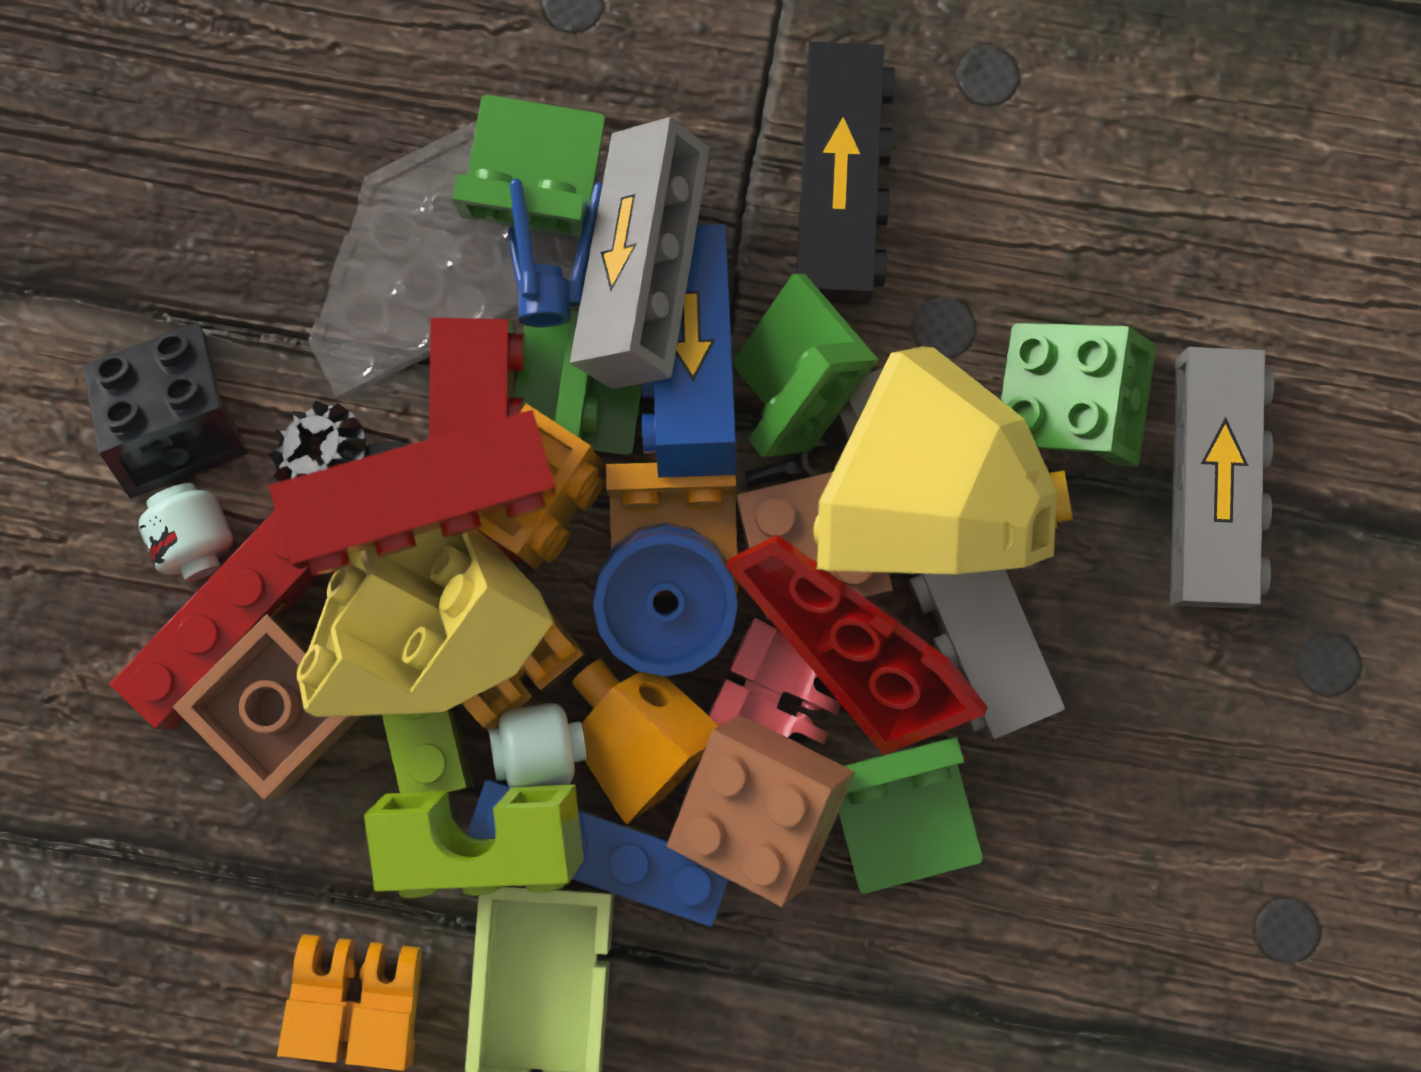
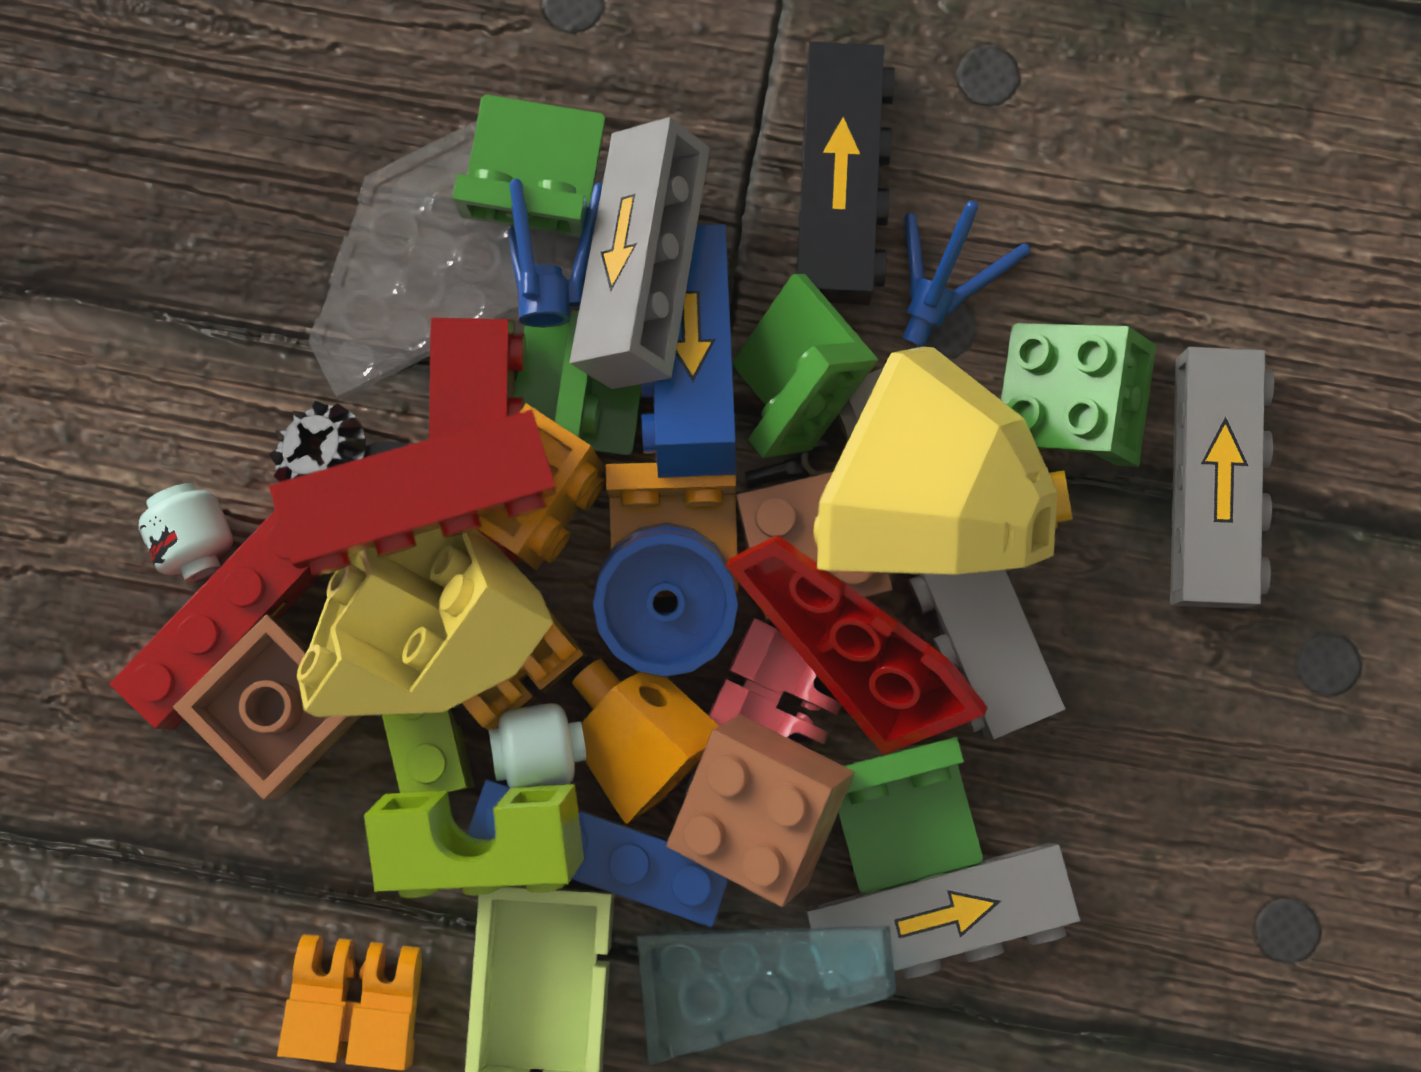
black bracket [83,323,247,499] -> none
none -> clear light blue wing [637,926,896,1066]
none -> light grey brick [805,842,1080,996]
none -> blue plant [902,200,1031,347]

